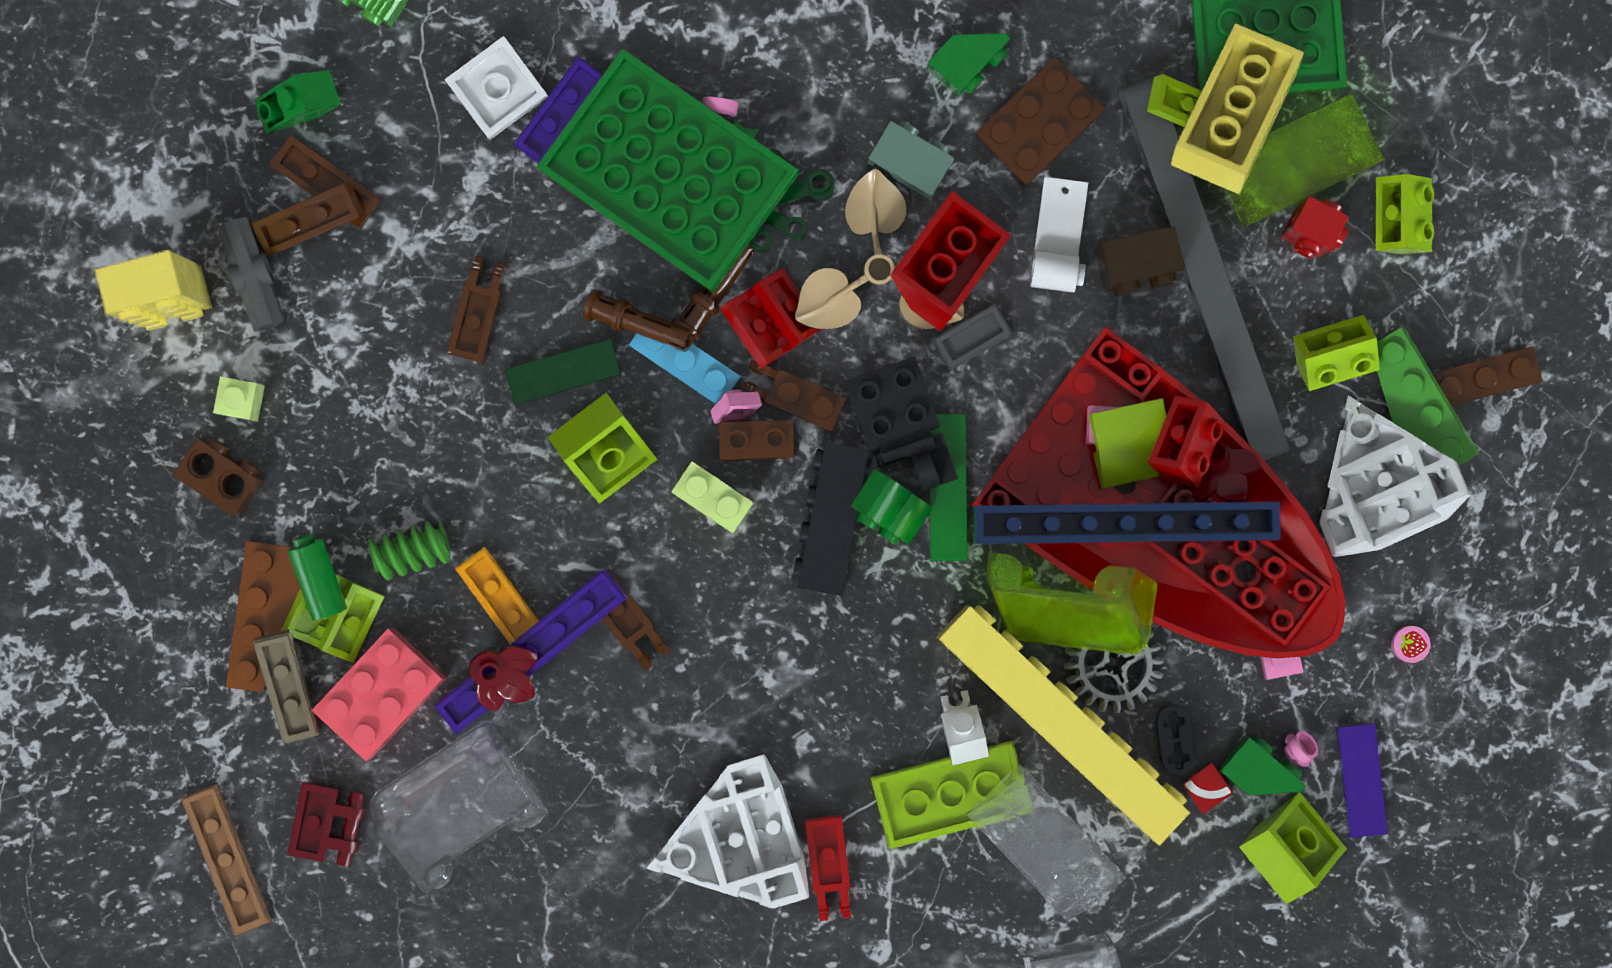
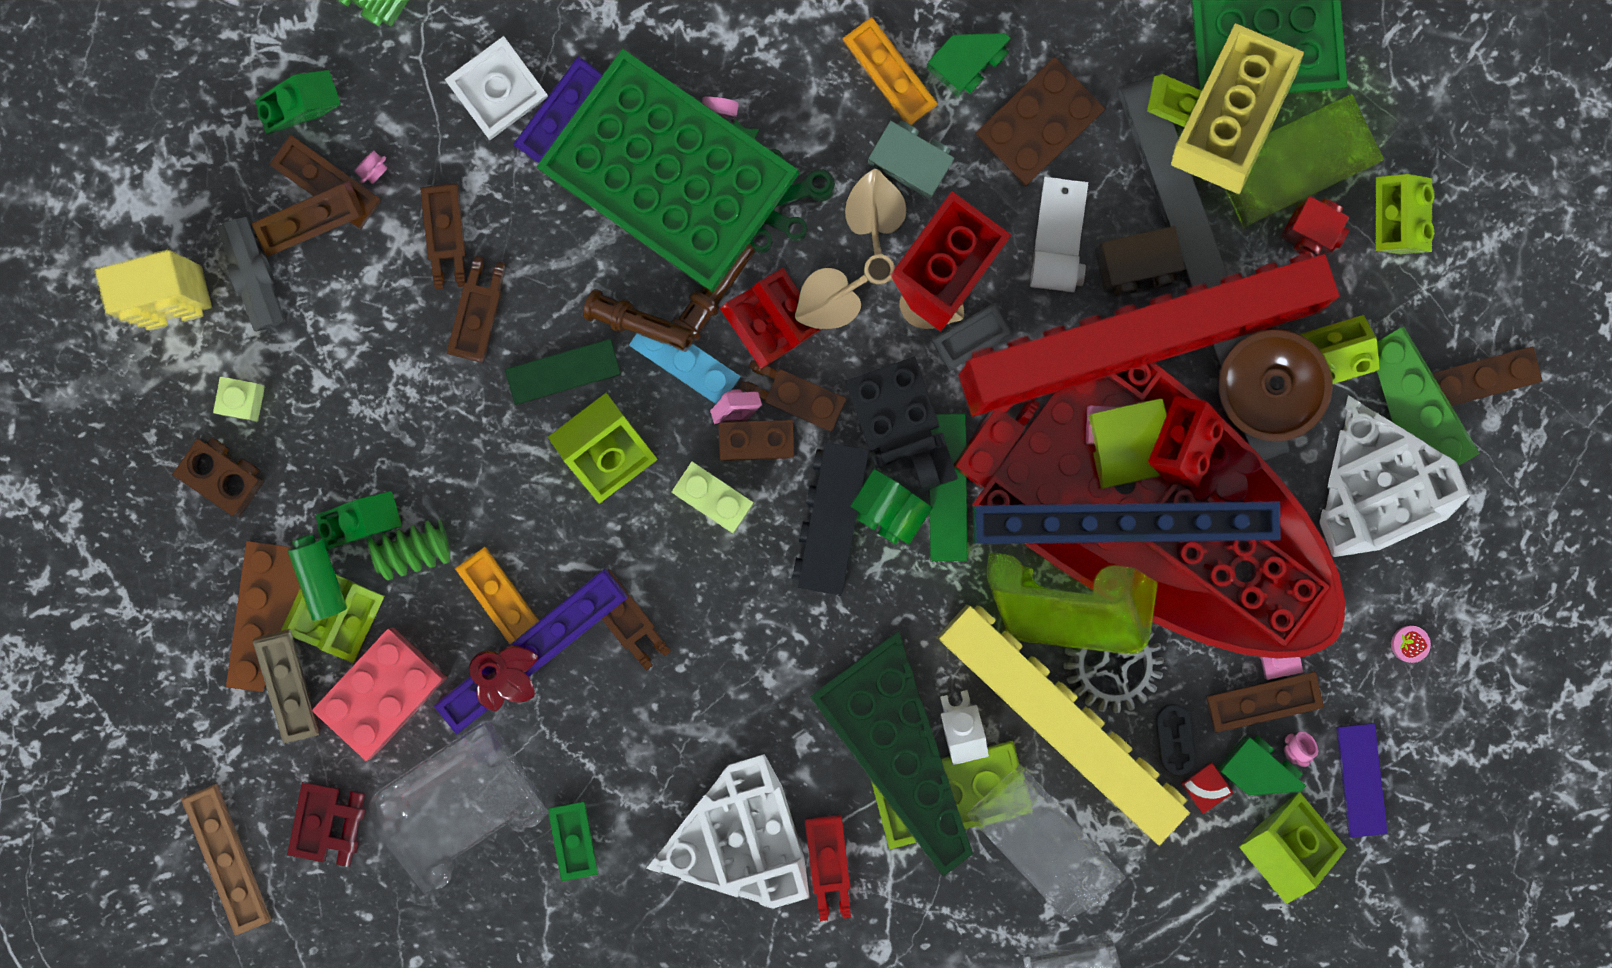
none -> green slope [315,491,402,550]
none -> bright pink plate [354,150,387,184]
none -> reddish brown hinge [420,183,467,290]
none -> green plate [548,801,599,882]
none -> dark green wing [810,631,973,877]
none -> light orange tile [842,17,938,125]
none -> red hinge [953,399,1040,488]
none -> red brick [958,252,1340,417]
none -> reddish brown plate [1206,671,1324,733]
none -> reddish brown dish [1219,329,1333,441]

